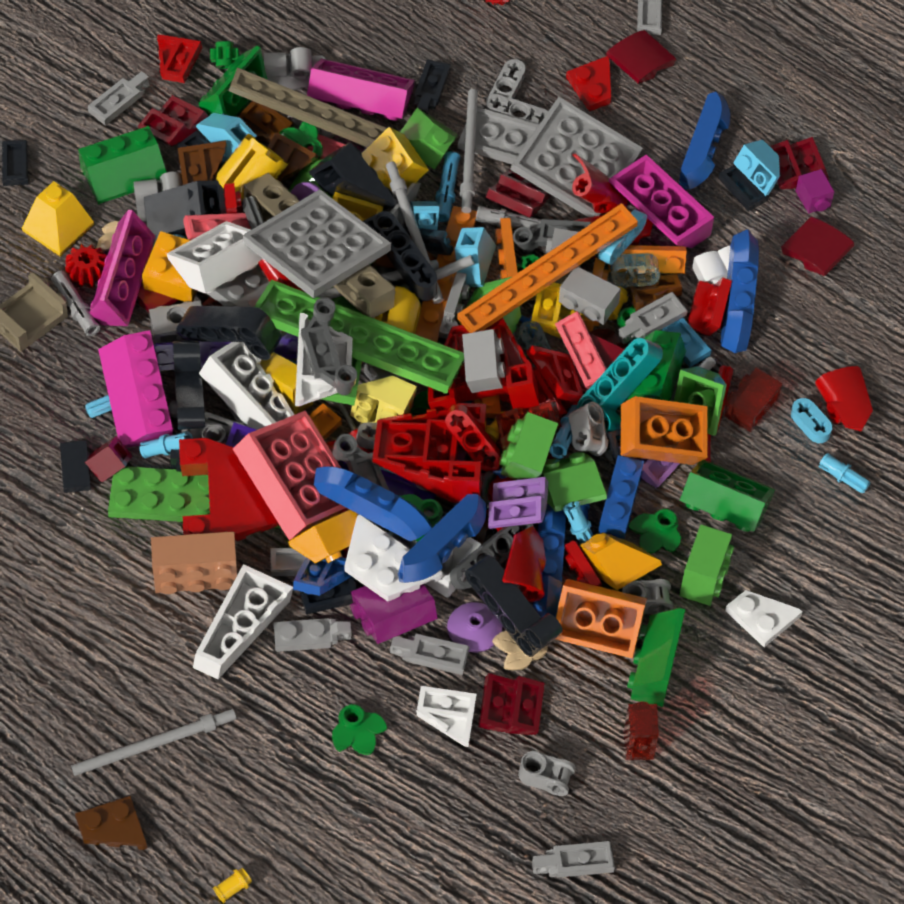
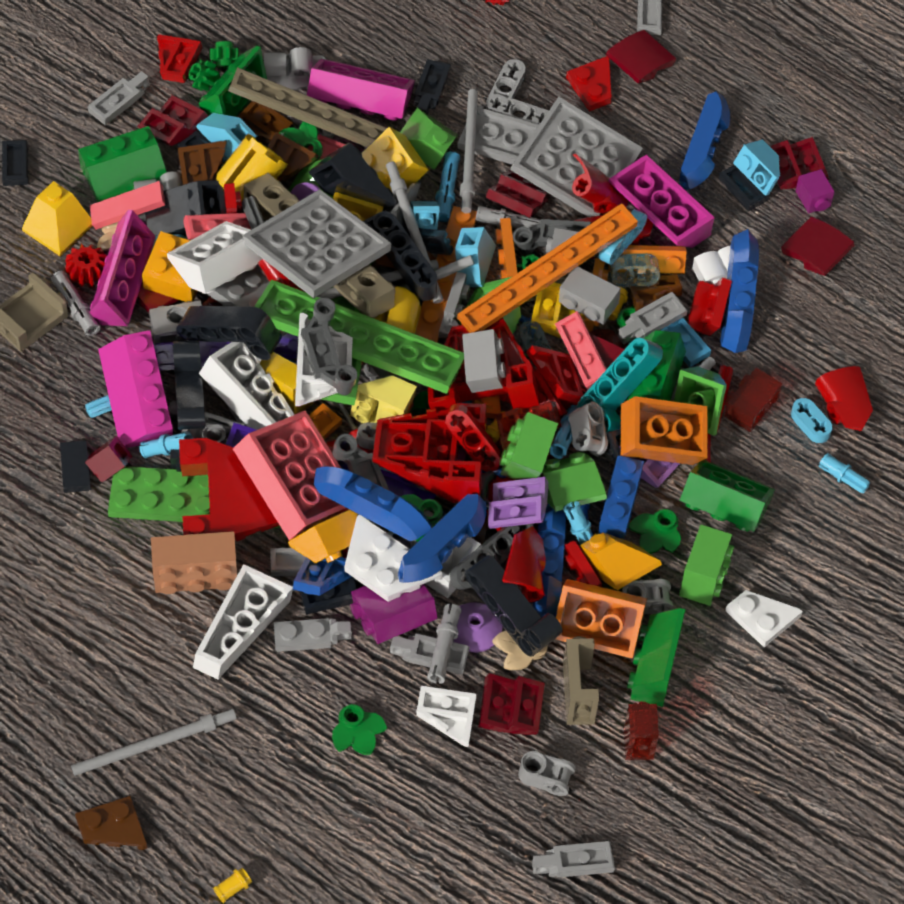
none -> coral tile [90,181,165,230]
none -> green gear [189,60,220,91]
none -> light grey pin [427,604,462,684]
none -> dark tan panel [563,636,599,725]

